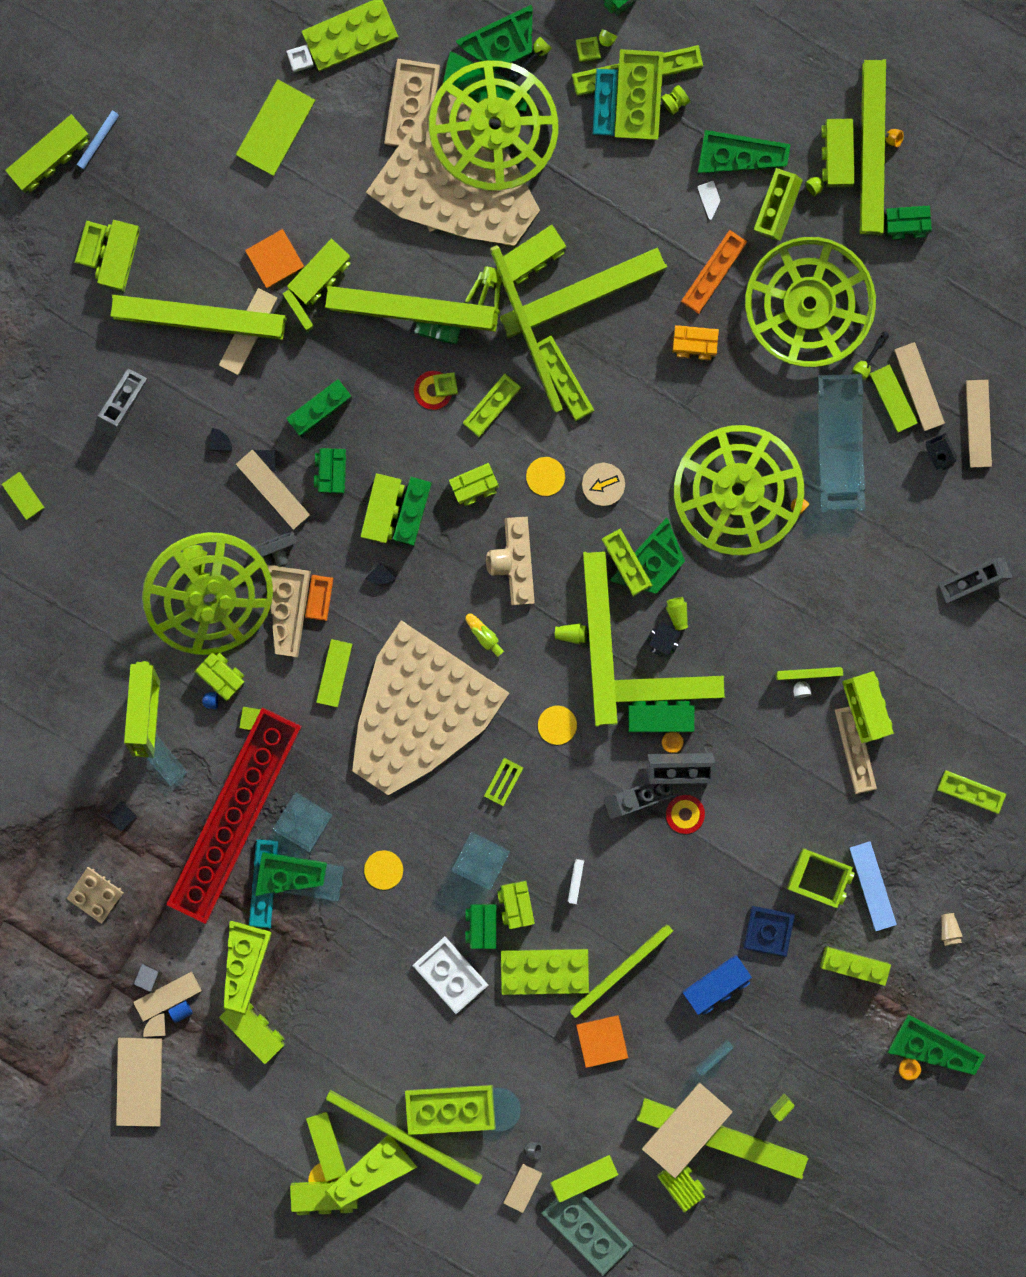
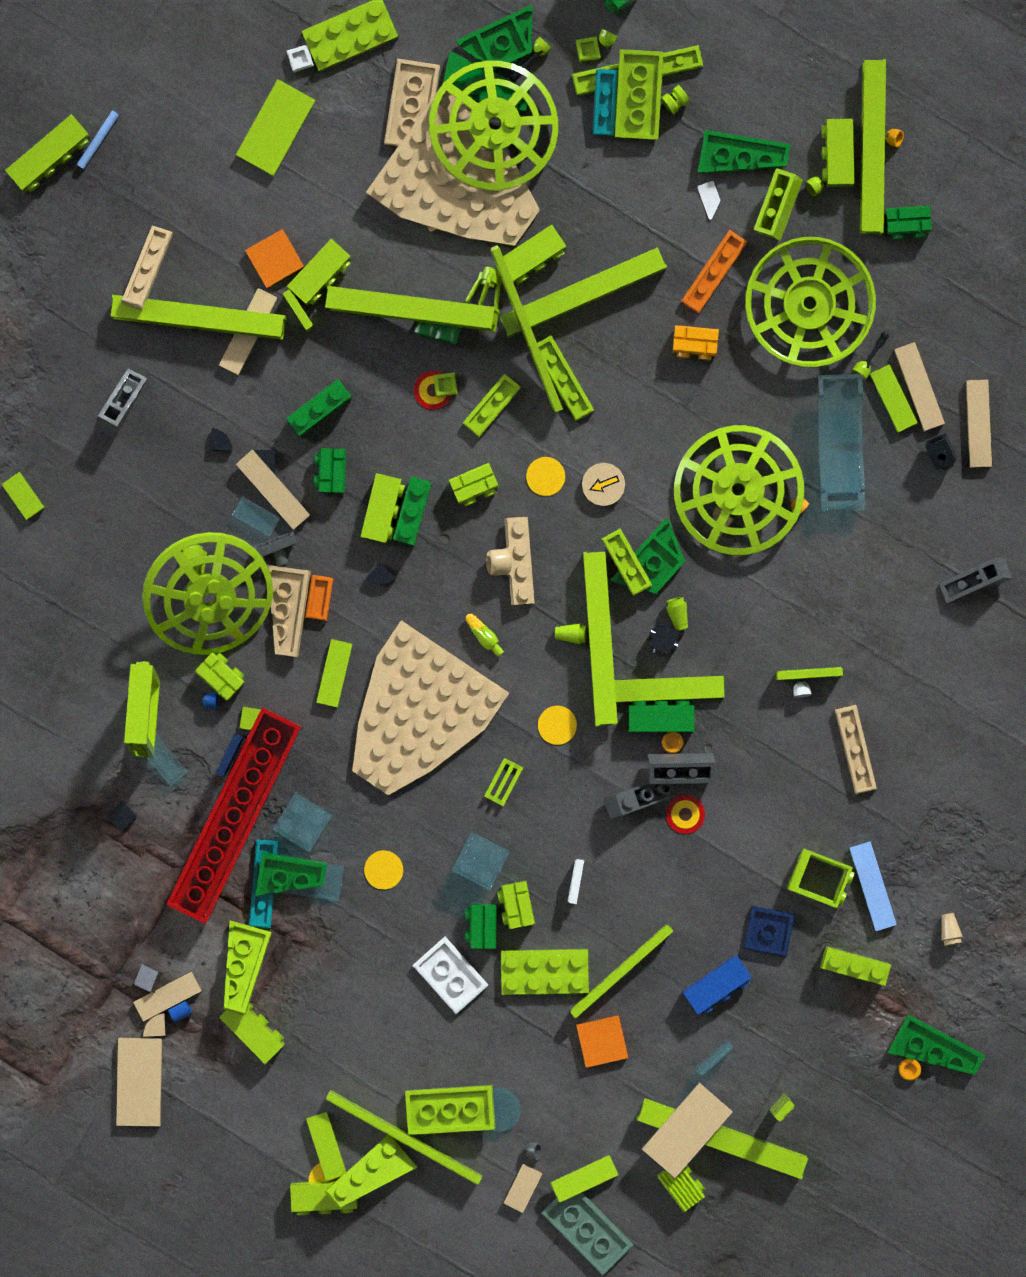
tan hinge [67,867,124,924] -> none
lime tile [75,221,107,269] -> none
lime brick [95,220,141,292] -> none
lime brick [842,671,894,743] -> none
lime tile [937,770,1006,814] -> none
none -> tan tile [121,226,173,310]
none -> dark blue tile [216,734,245,777]
none -> clear light blue tile [232,496,280,537]

